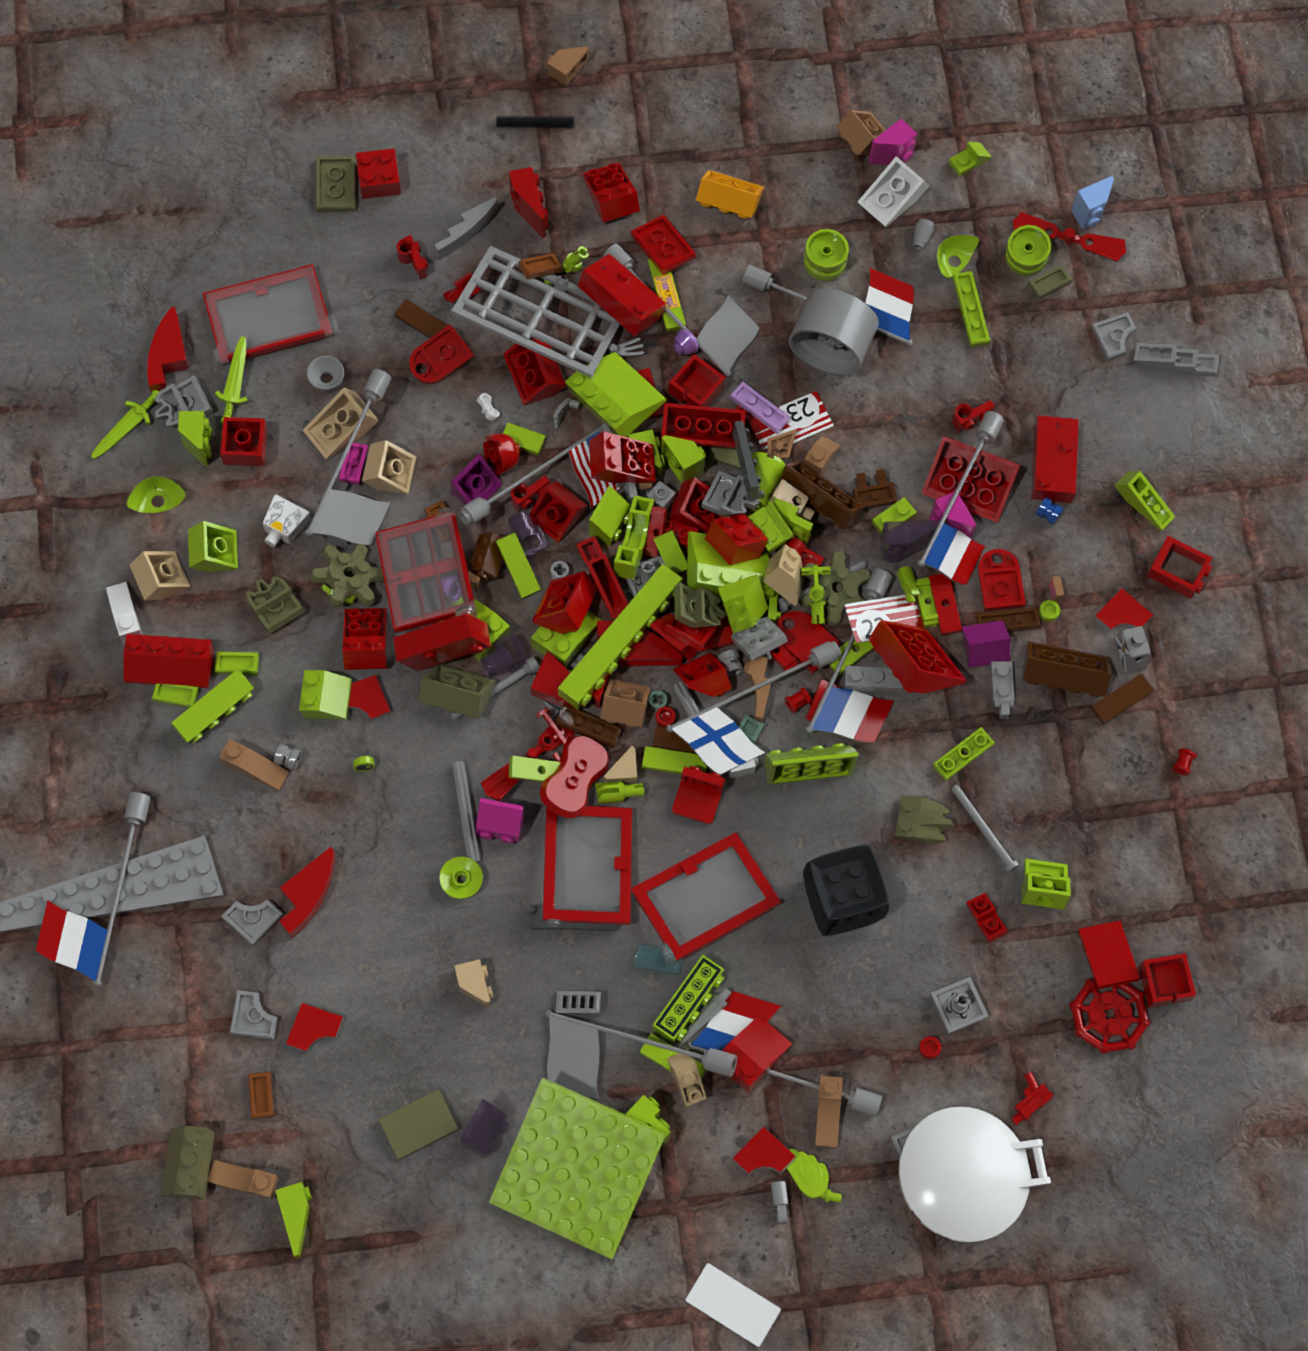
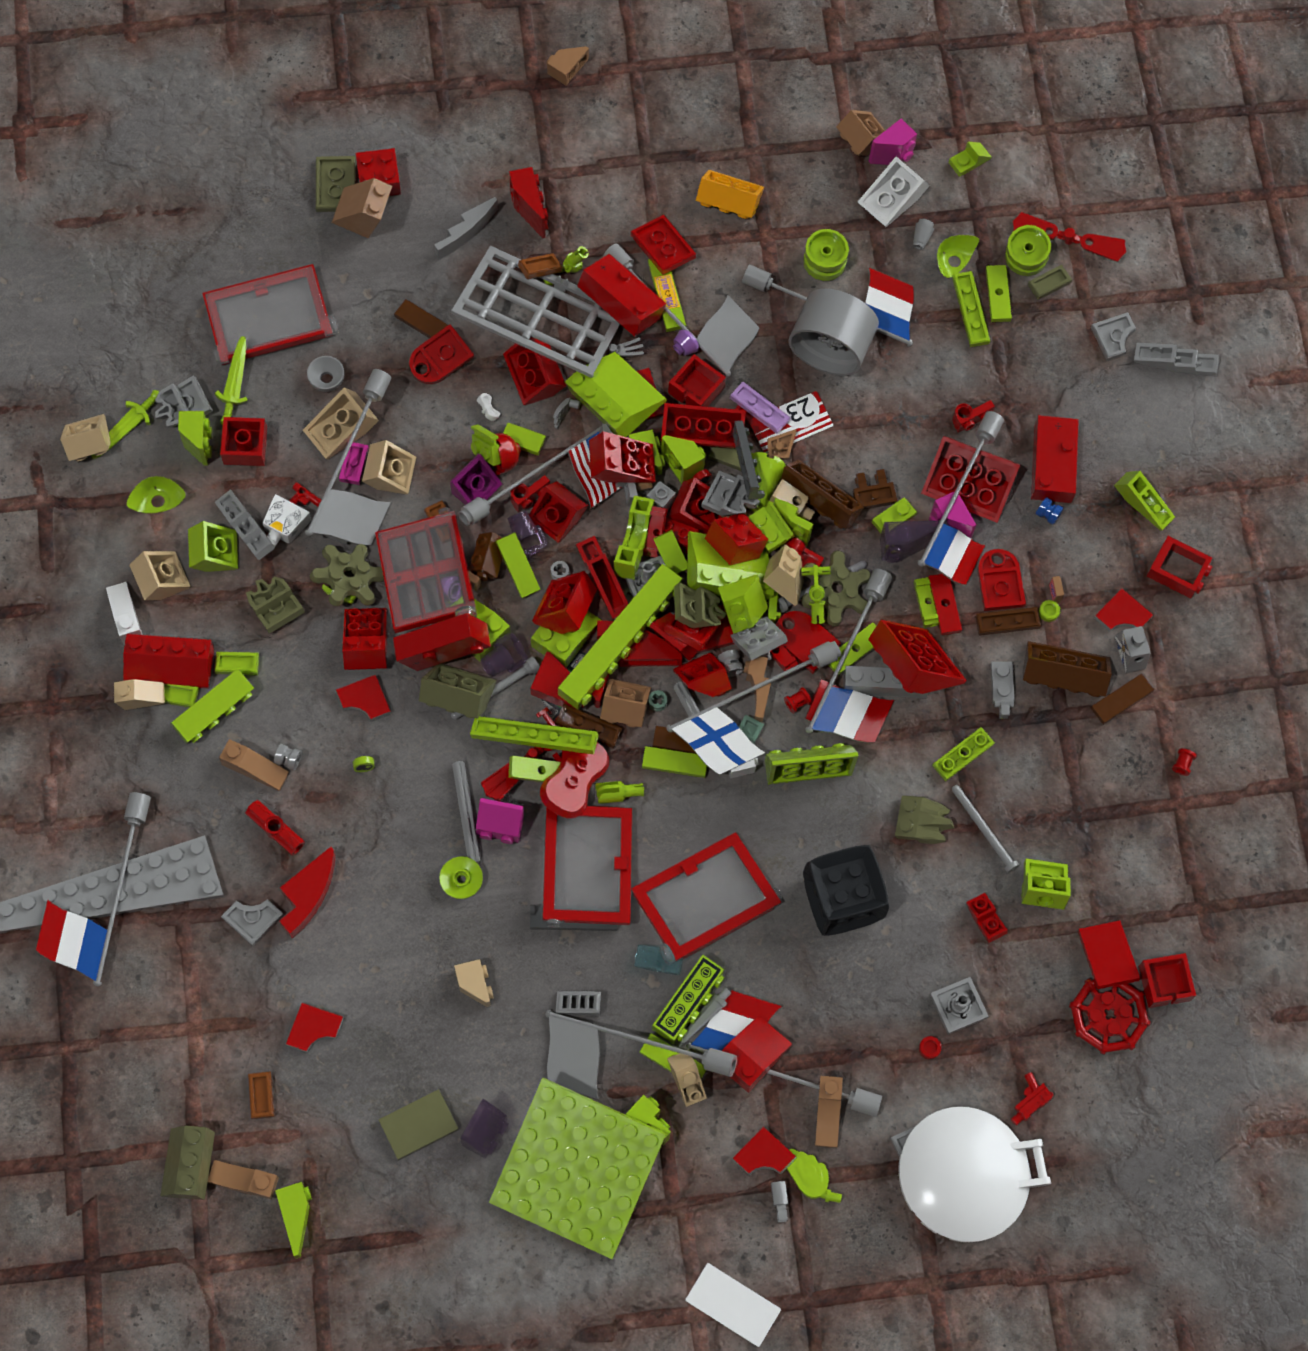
red slope [147,307,188,393] -> none
light grey tile [230,990,278,1040] -> none
lime slope [299,670,352,720] -> none
red plate [396,235,429,280] -> none
red plate [443,272,481,303] -> none
black axle [496,115,574,128] -> none
red slope [582,162,640,223] -> none
lime slope [589,486,630,546] -> none
tan slope [604,746,637,784] -> none
red tile [655,706,676,727] -> none
red bracket [672,766,725,824] -> none
medium nougat slope [803,436,840,476] -> none
sticker [845,595,925,643] -> none
lime bar [897,566,919,603] -> none
magenta slope [962,620,1010,668] -> none
light blue slope [1071,176,1114,229] -> none
none -> tan slope [60,414,111,461]
none -> tan slope [114,679,165,710]
none -> light grey slope [215,489,275,560]
none -> red piece [245,800,305,856]
none -> red hose [289,482,321,507]
none -> medium nougat slope [331,178,392,238]
none -> lime plate [470,716,599,754]
none -> lime plate [471,424,500,466]
none -> red tile [692,469,713,484]
none -> lime tile [985,265,1012,322]

